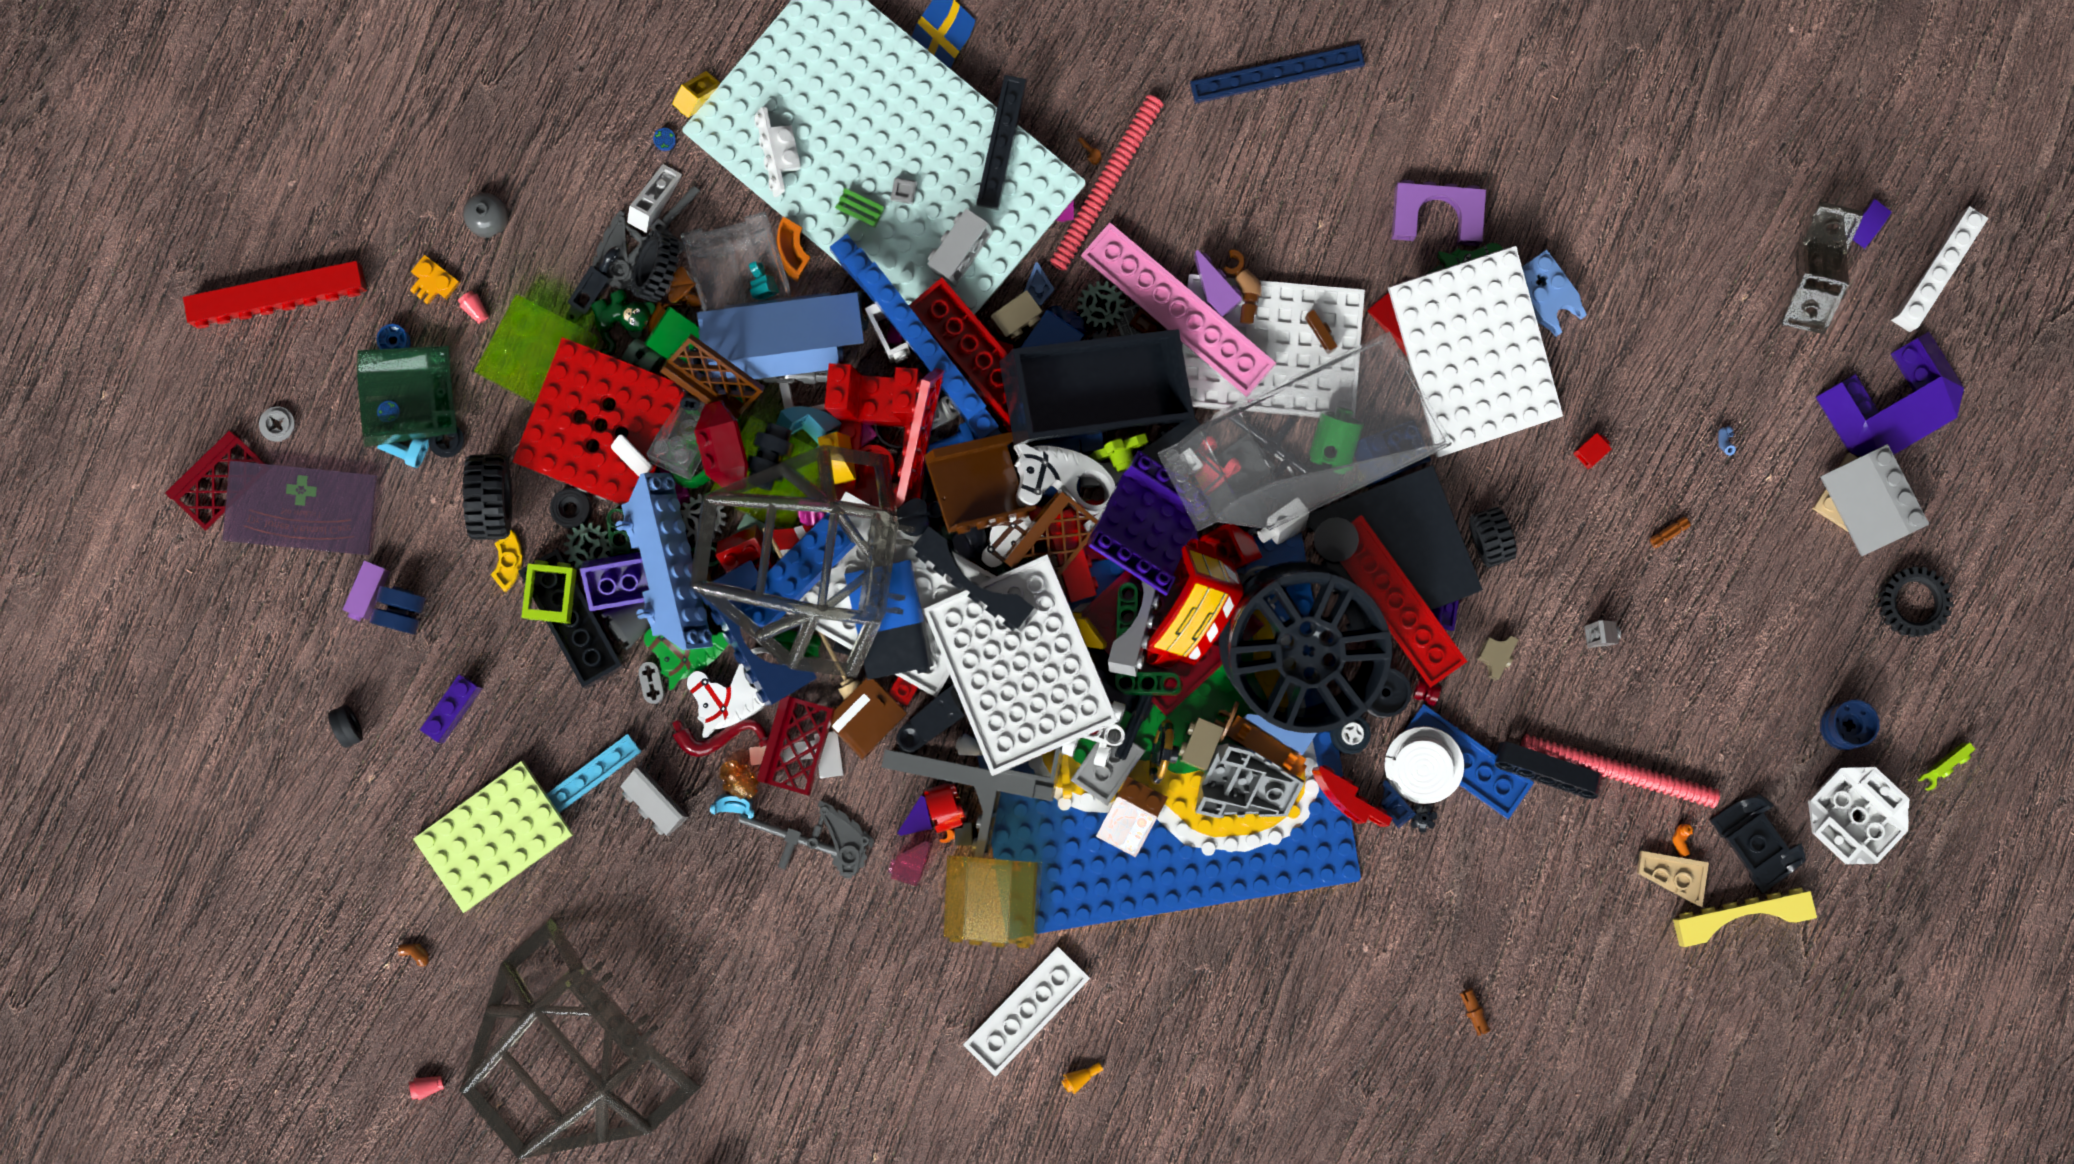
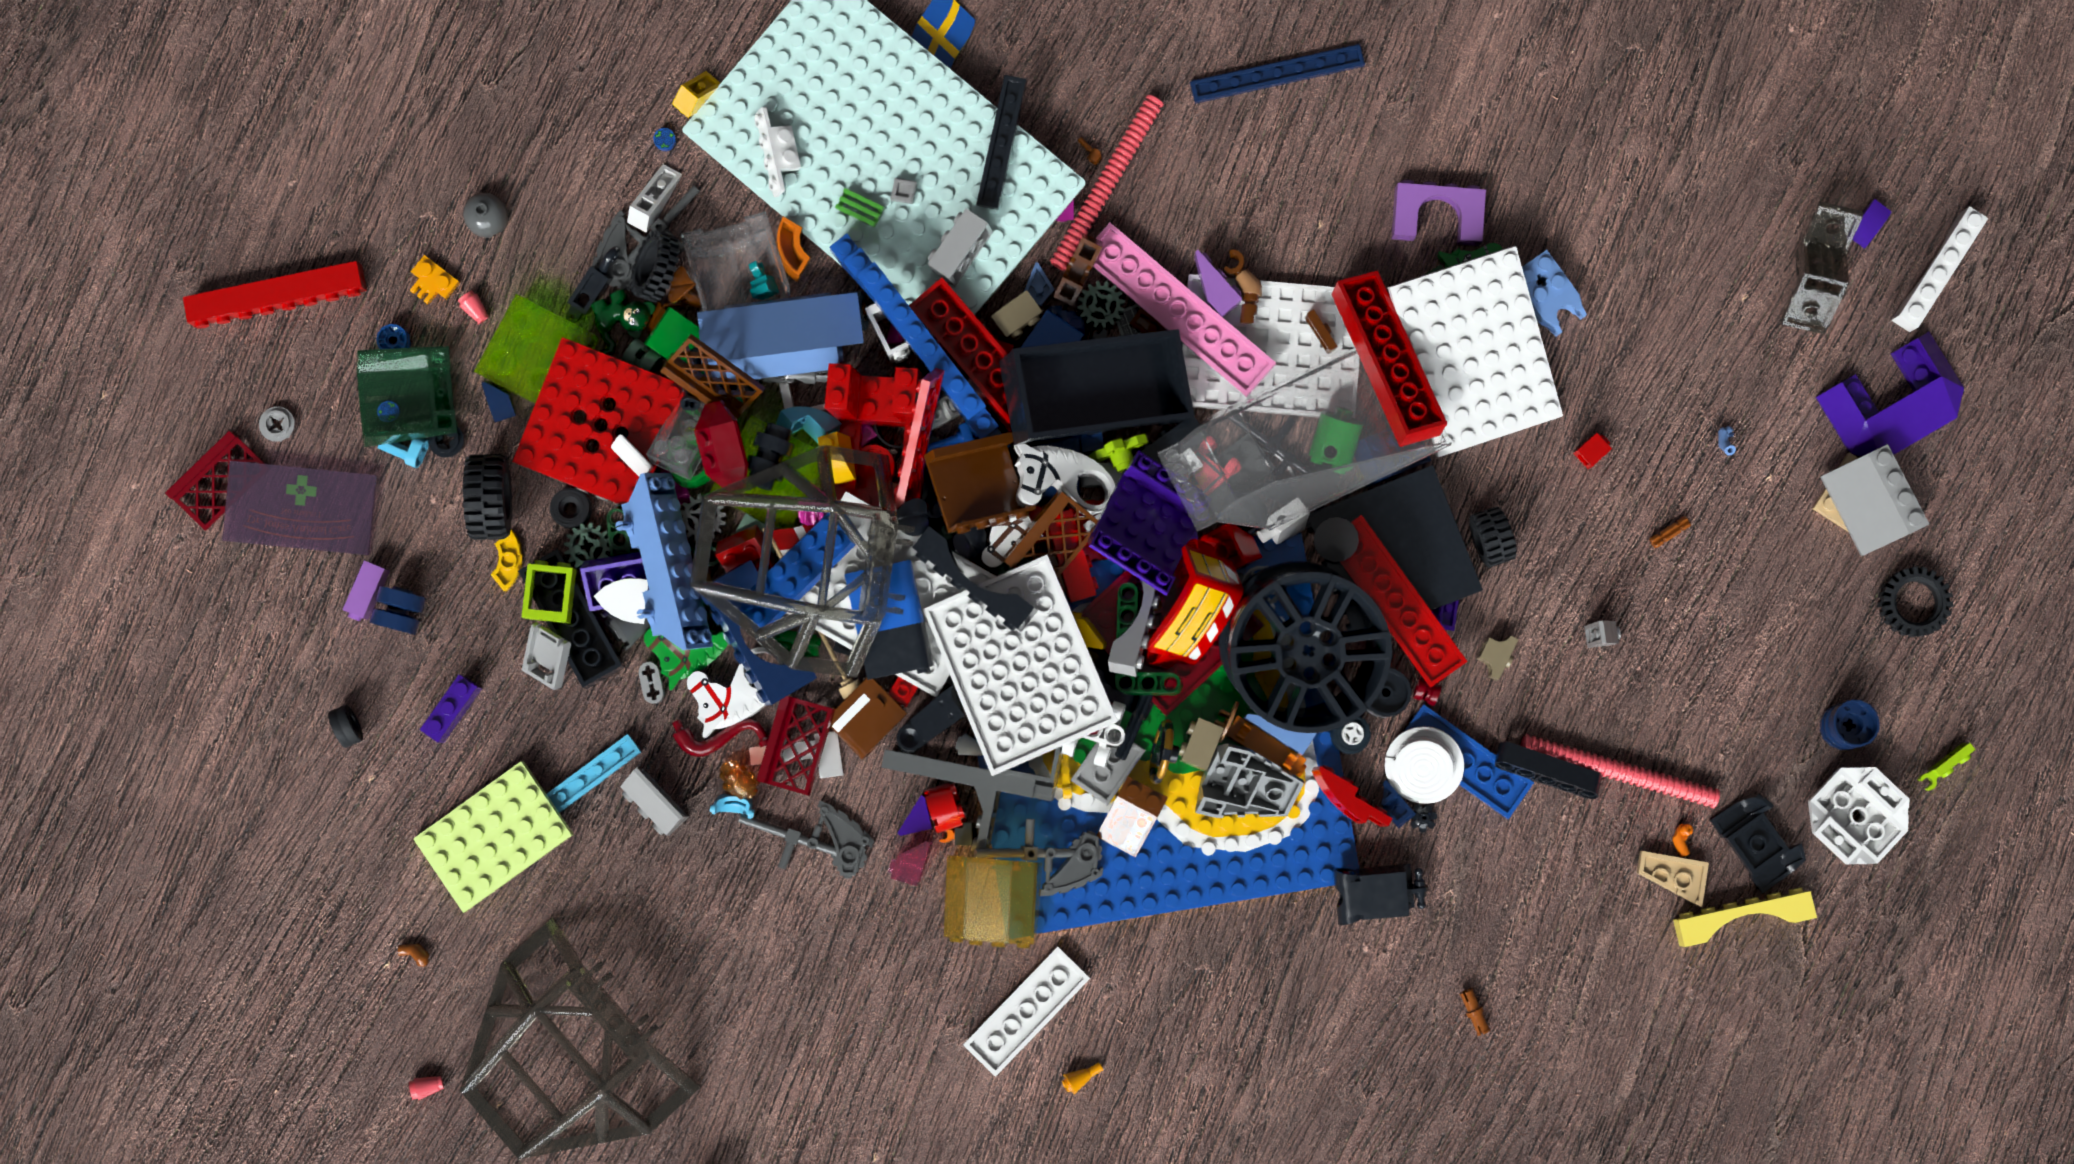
none -> dark blue slope [481,380,516,423]
none -> light grey container [522,622,571,690]
none -> white sticker [594,579,648,624]
none -> dark grey bar [974,819,1103,896]
none -> reddish brown arch [1053,233,1104,306]
none -> red brick [1331,270,1447,447]
none -> black piece [1333,863,1428,925]

